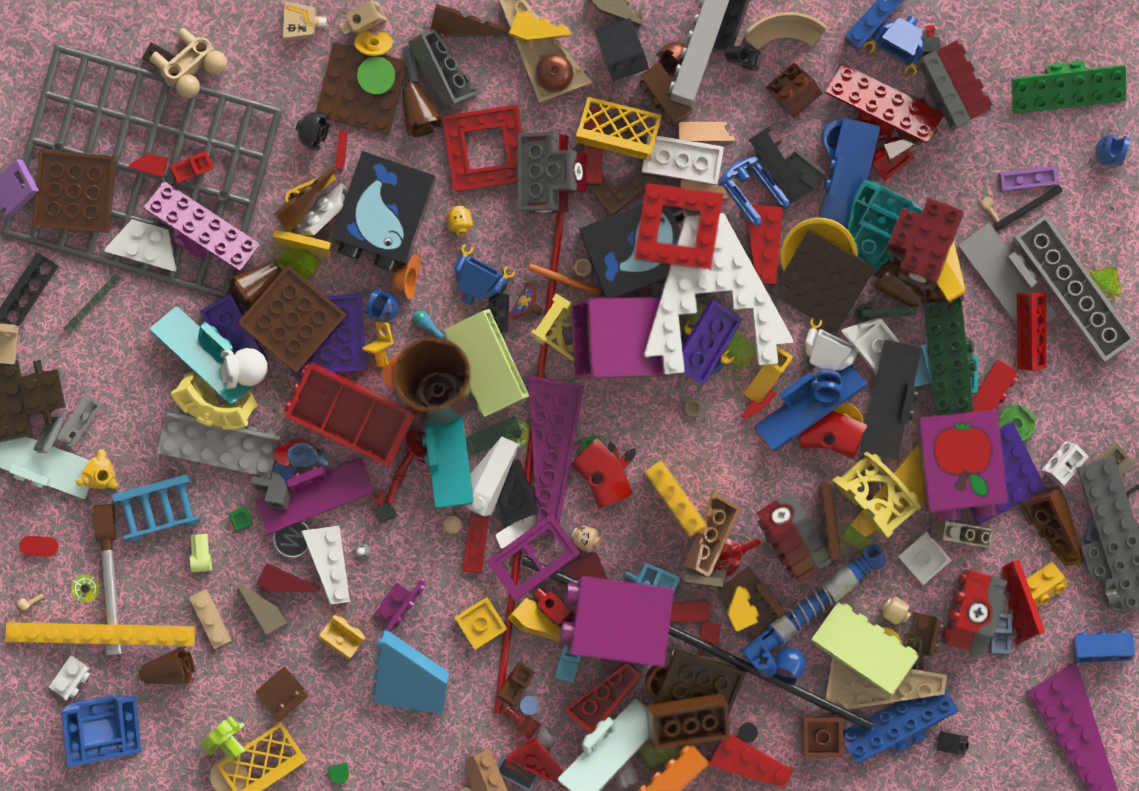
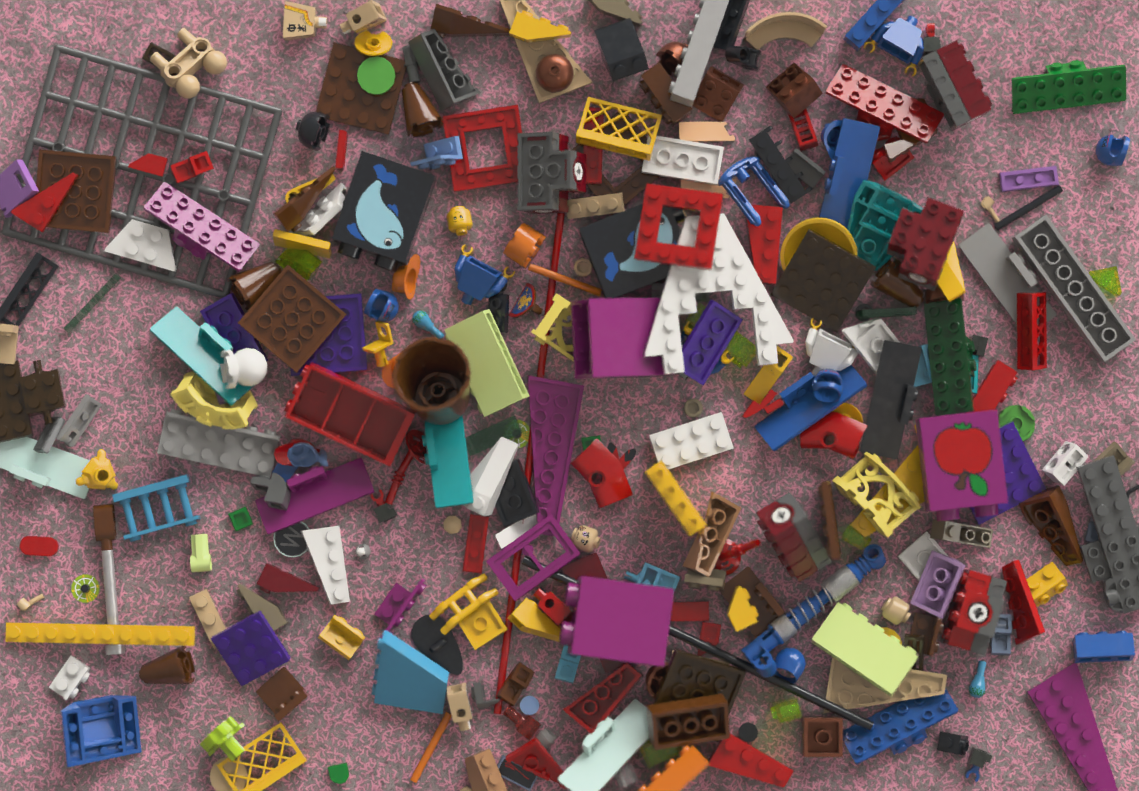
none -> red wing [11,173,79,232]
none -> dark purple plate [211,611,291,686]
none -> medium blue bracket [410,136,463,170]
none -> orange bar [410,711,452,783]
none -> black shield [412,615,463,675]
none -> yellow piece [429,573,499,635]
none -> tan torso [447,683,472,731]
none -> dark grey plate [471,681,500,709]
none -> orange brick [503,222,546,269]
none -> tan plate [567,193,625,219]
none -> white plate [649,412,733,470]
none -> copper bracket [692,66,744,122]
none -> red tile [763,398,784,414]
none -> clear neon green brick [770,696,802,723]
none -> red slope [788,109,818,151]
none -> lavender slope [910,550,965,619]
none -> pearl dark grey piece [965,747,992,782]
none -> dark azure piece [969,661,987,698]
none -> pearl dark grey piece [971,335,988,358]

